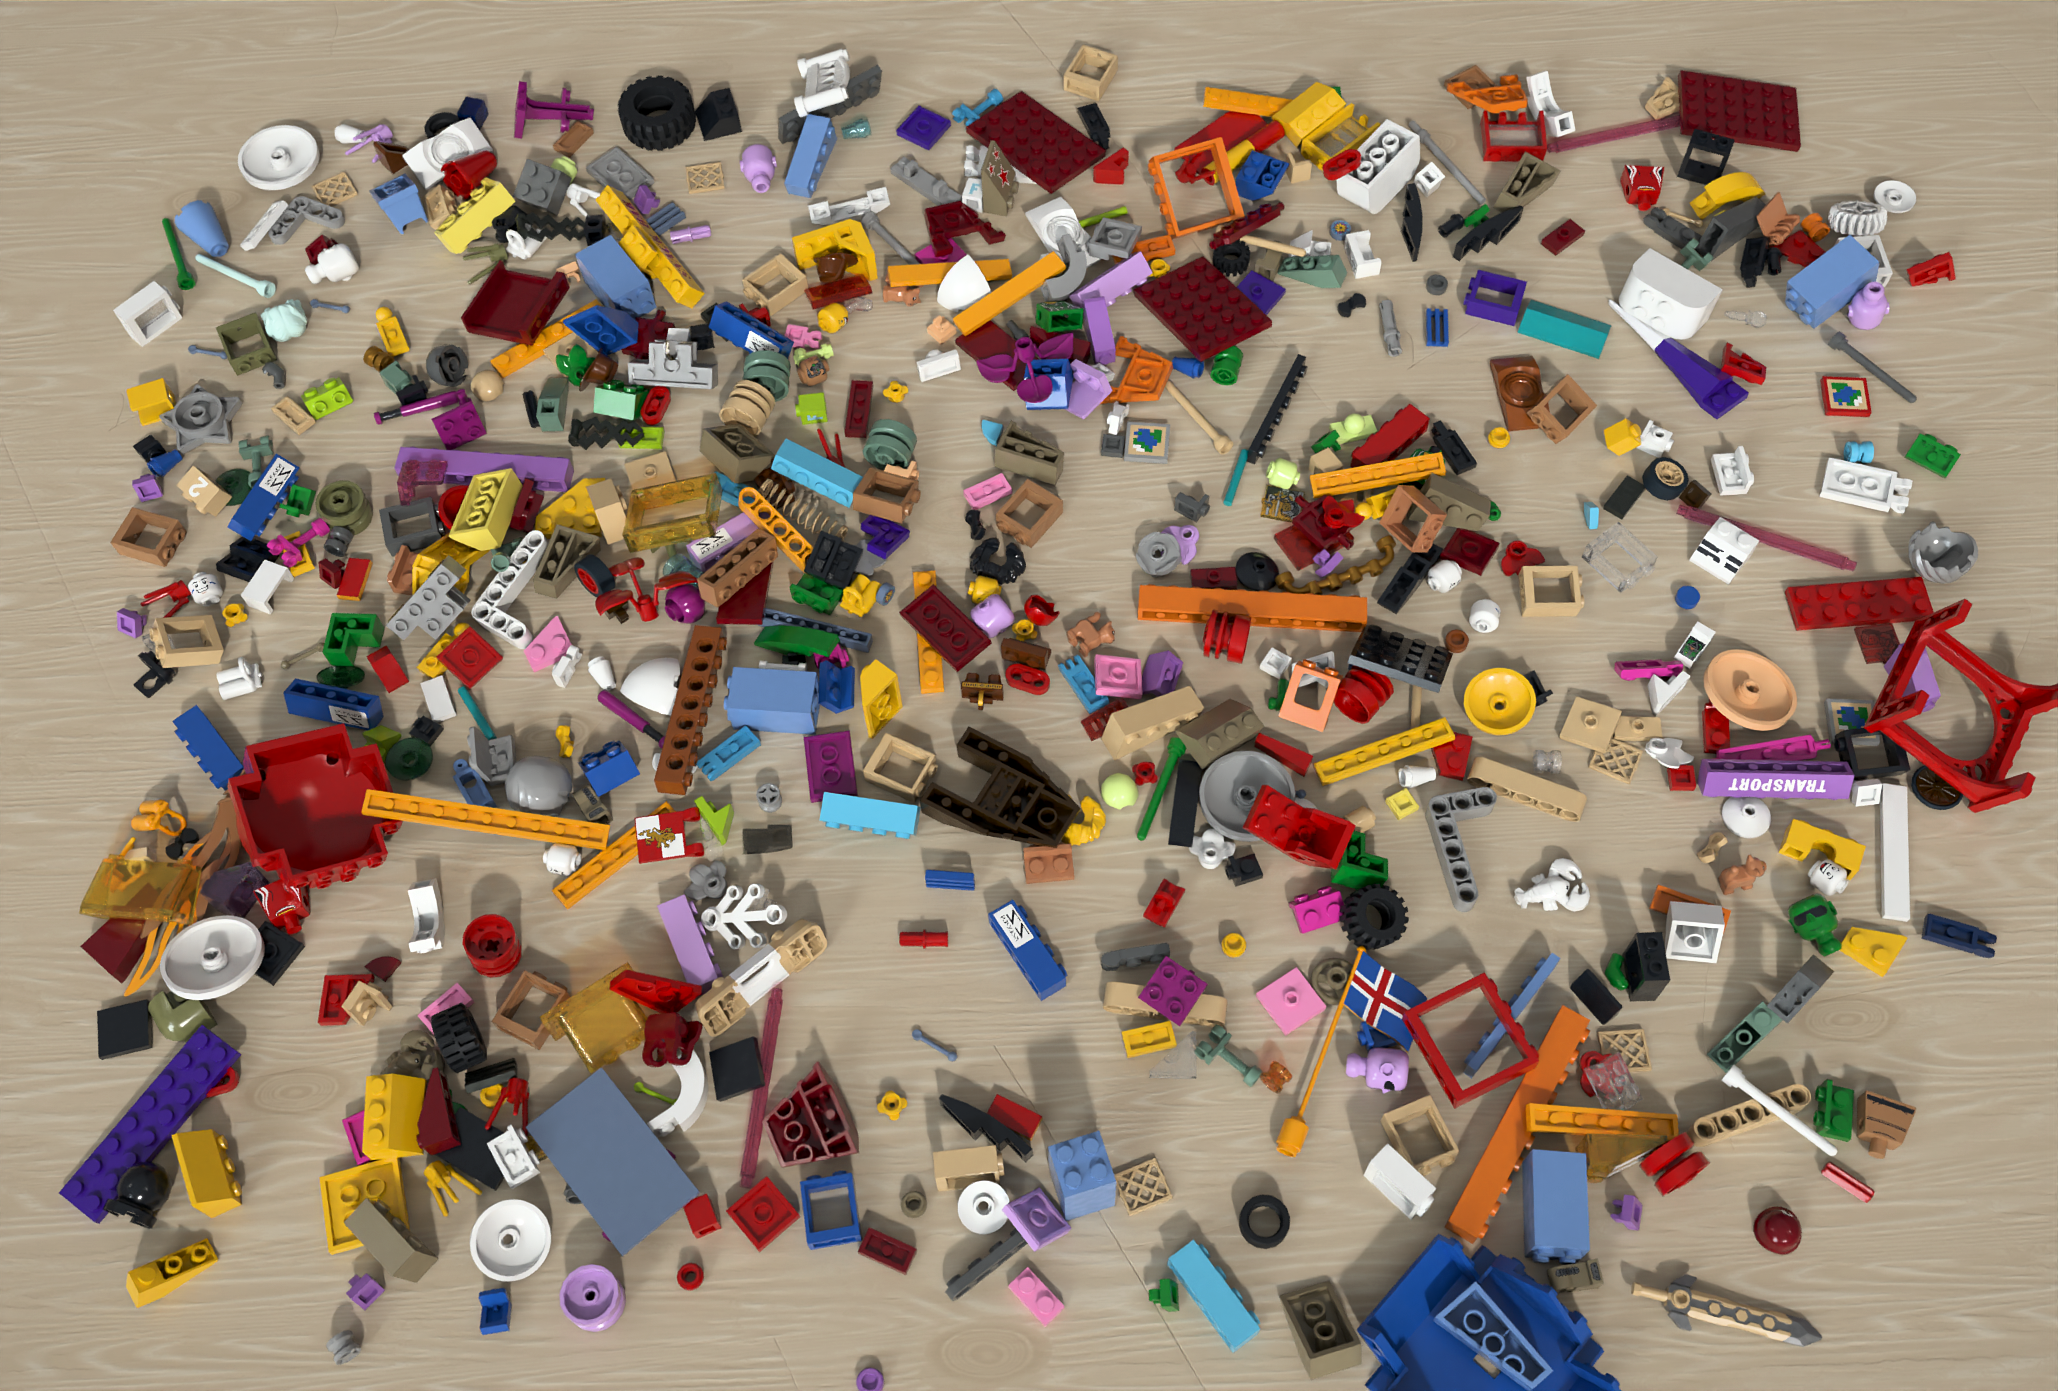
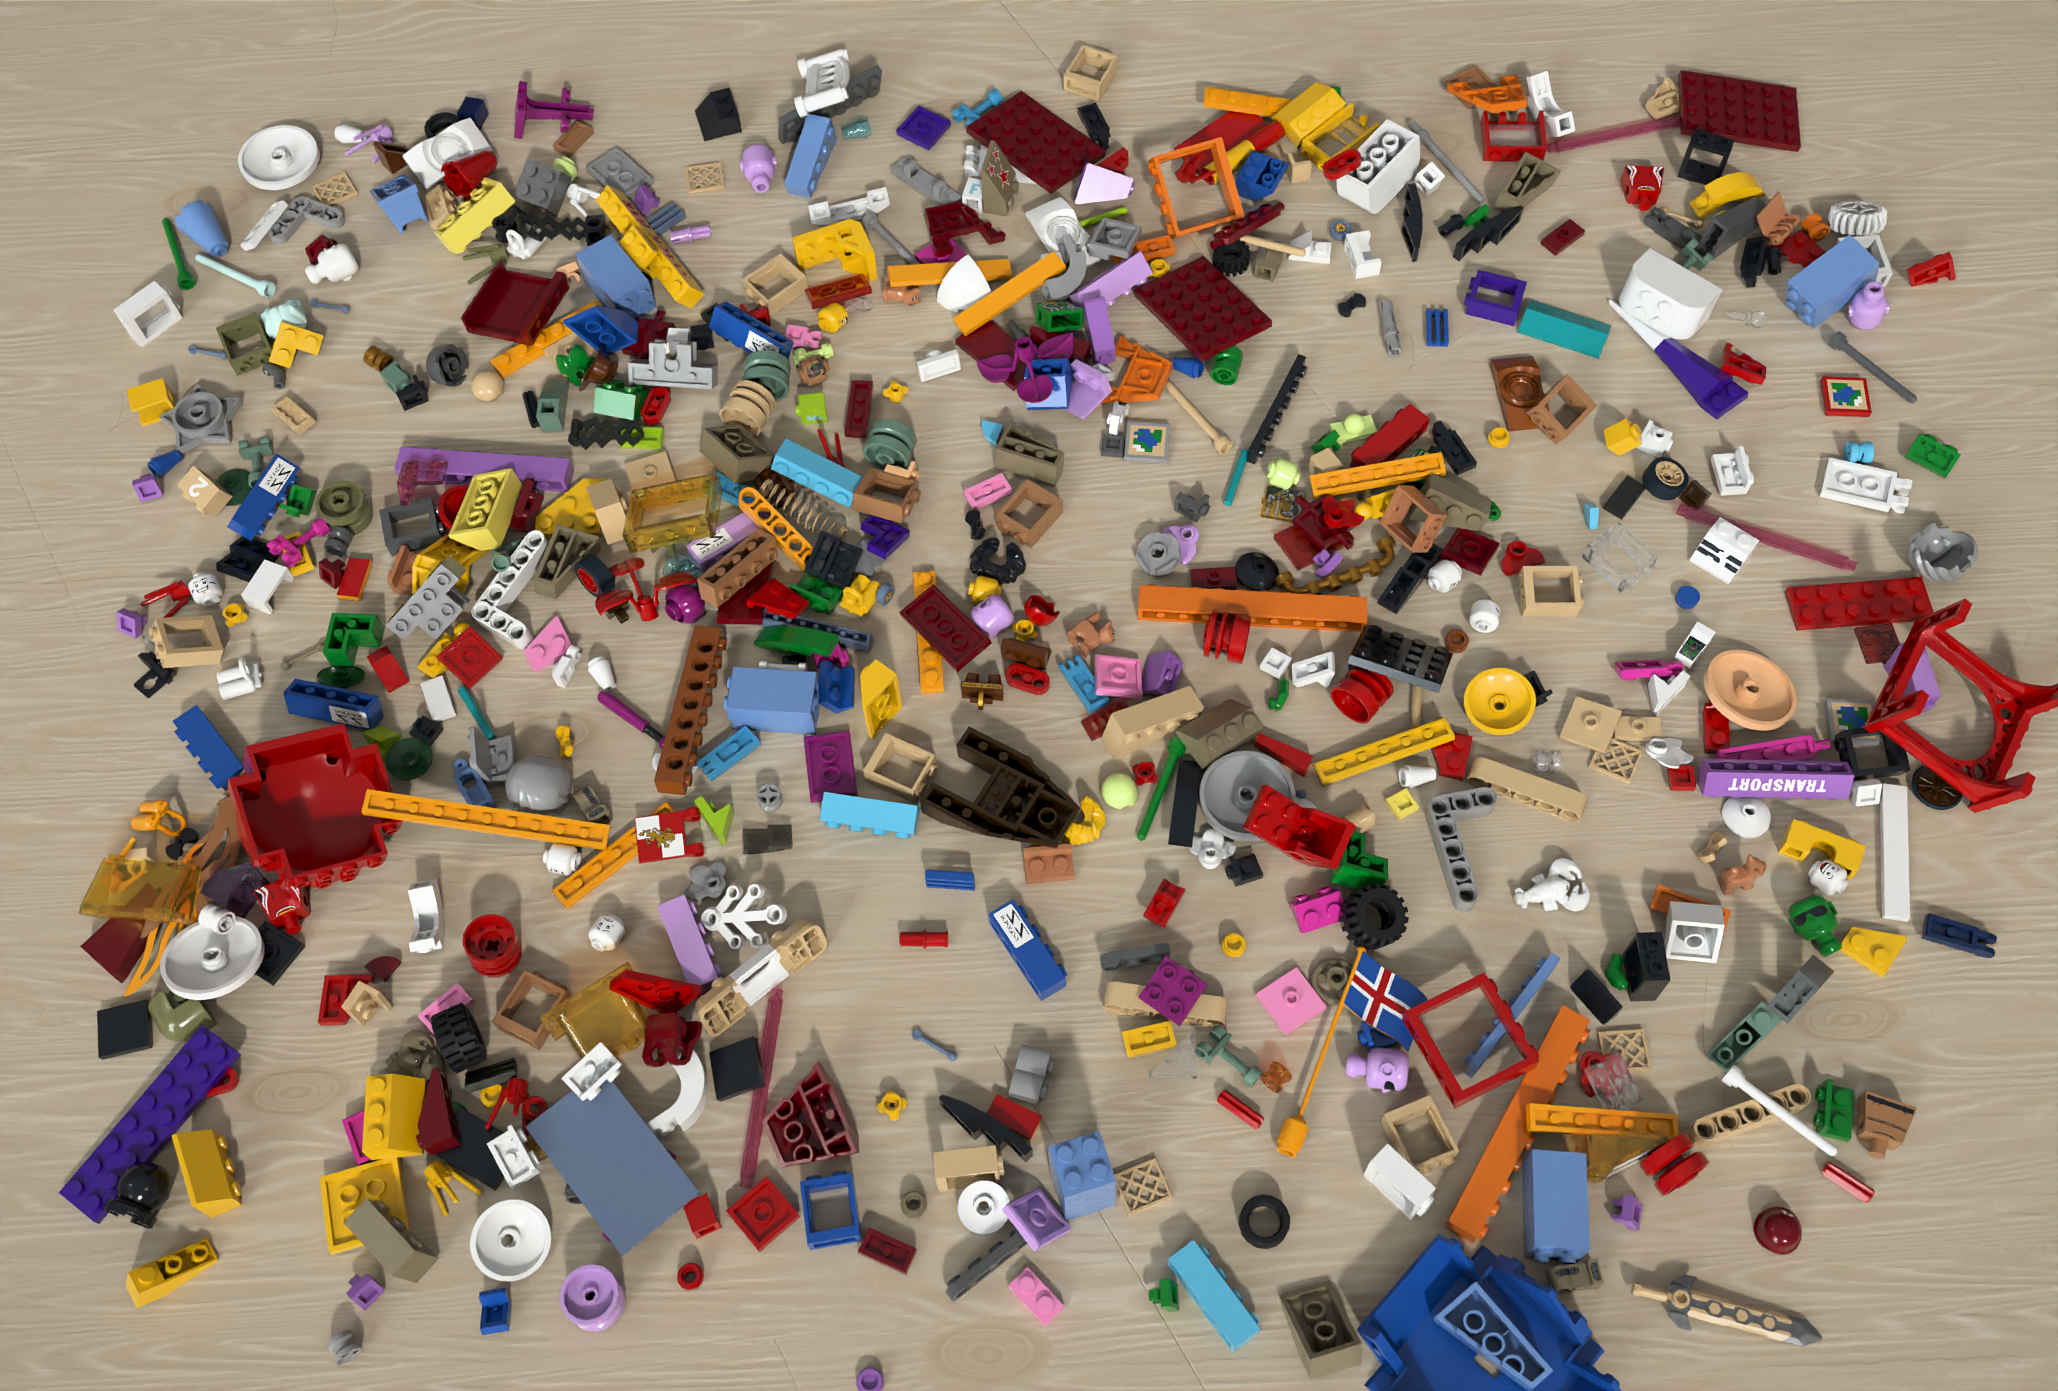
medium nougat window [110,507,187,567] -> none
black bracket [133,434,167,463] -> none
lime bracket [301,377,353,420] -> none
magenta piece [374,391,460,425] -> none
yellow plate [375,306,410,357] -> none
magenta plate [431,389,487,450] -> none
blue slope [578,740,640,797] -> none
black tyre [618,75,696,151] -> none
white brick [620,658,680,716] -> none
lime hinge [634,1082,677,1106] -> none
reddish brown piece [813,253,858,283] -> none
light nougat tile [927,315,957,344] -> none
dark purple plate [1237,270,1286,315] -> none
sand green slope [1277,255,1347,288] -> none
window [1278,659,1343,732] -> none
dark grey tile [1426,275,1448,295] -> none
white dish [1874,180,1916,213] -> none
none -> white wheel [198,903,236,935]
none -> yellow plate [268,321,324,368]
none -> red plate [521,1096,548,1122]
none -> white bracket [561,1042,622,1101]
none -> white head [588,914,625,951]
none -> red wing [746,578,809,619]
none -> light grey brick [1009,1044,1055,1105]
none -> slope [1073,162,1135,204]
none -> red axle [1217,1090,1264,1130]

